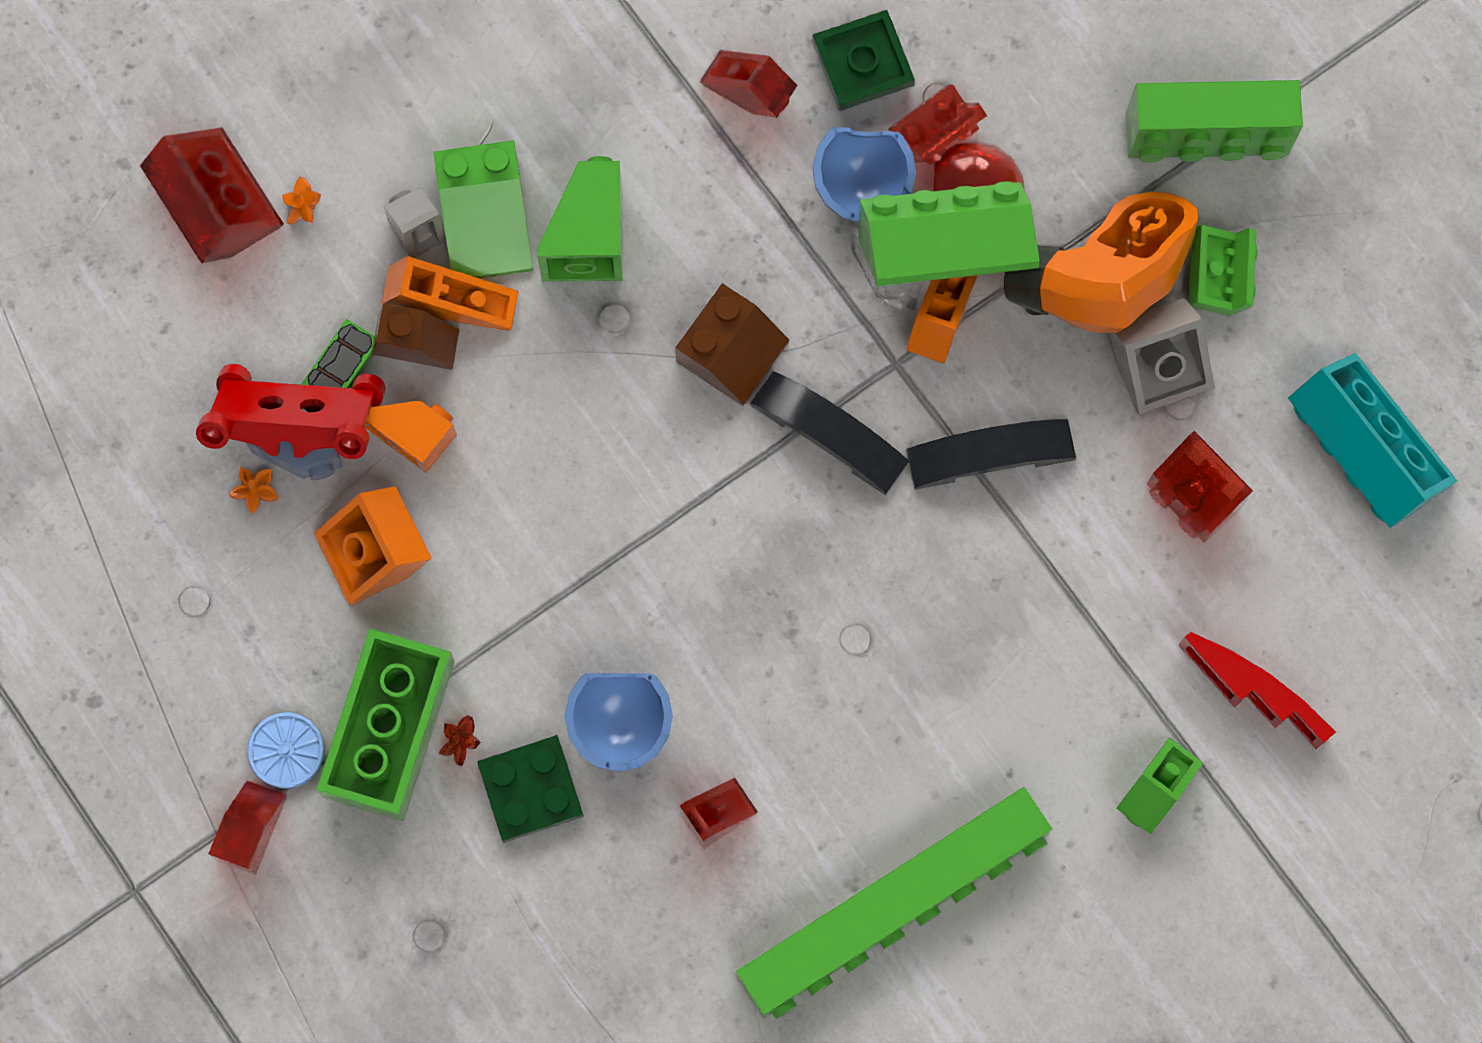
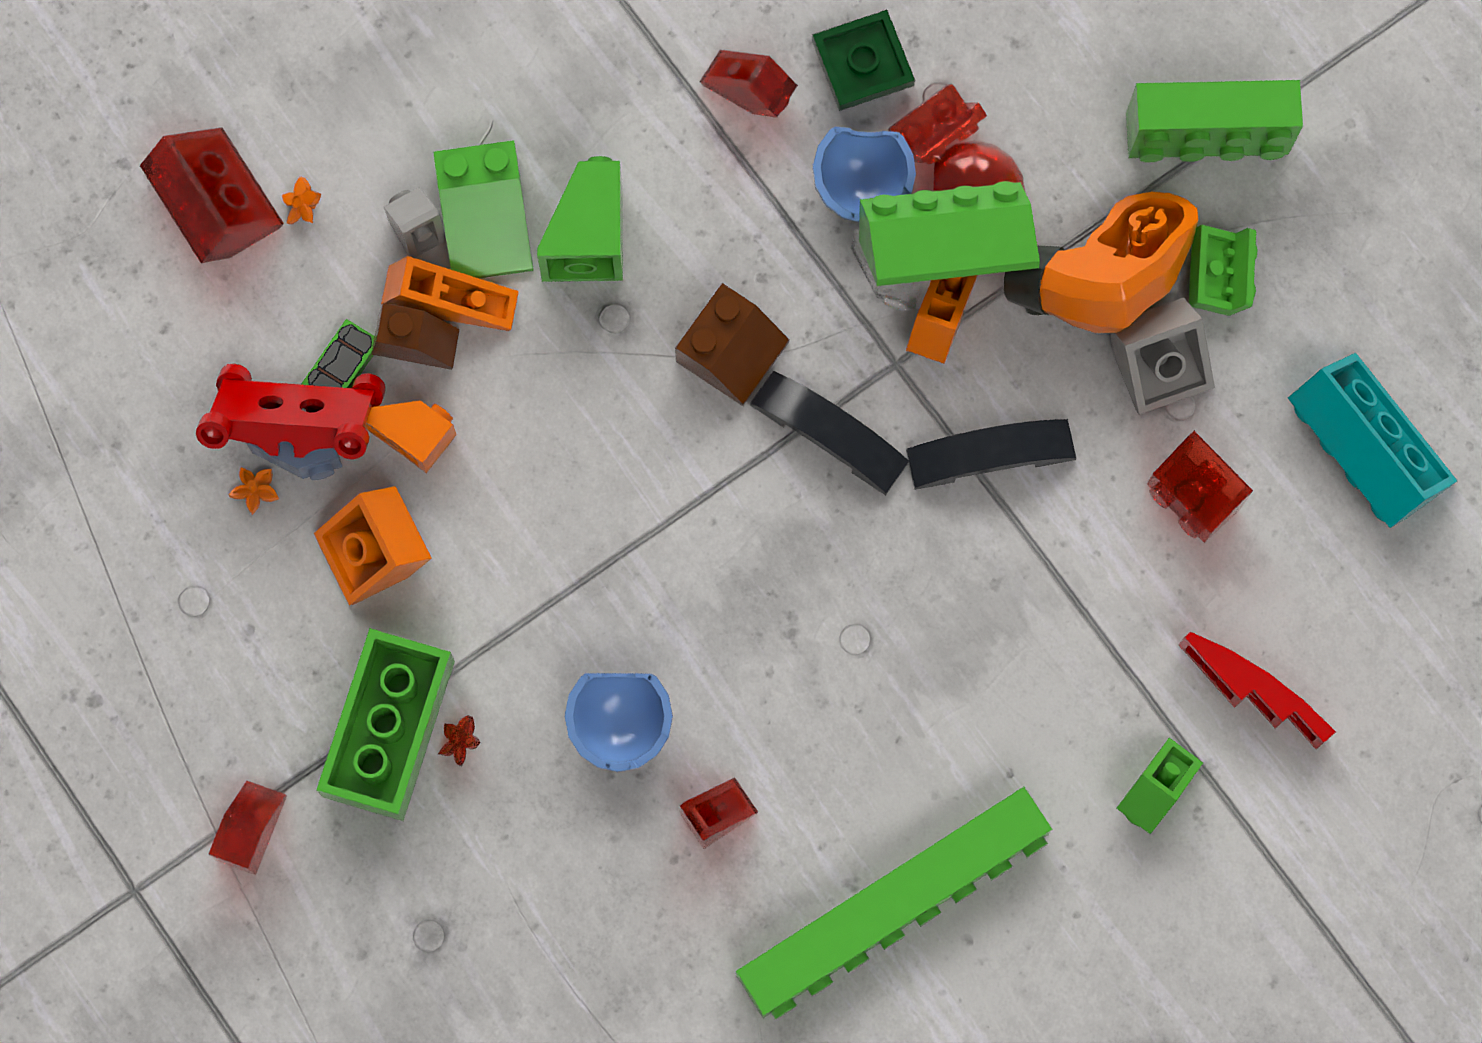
light blue wheel [247,712,325,789] -> none
dark green plate [477,735,584,843] -> none

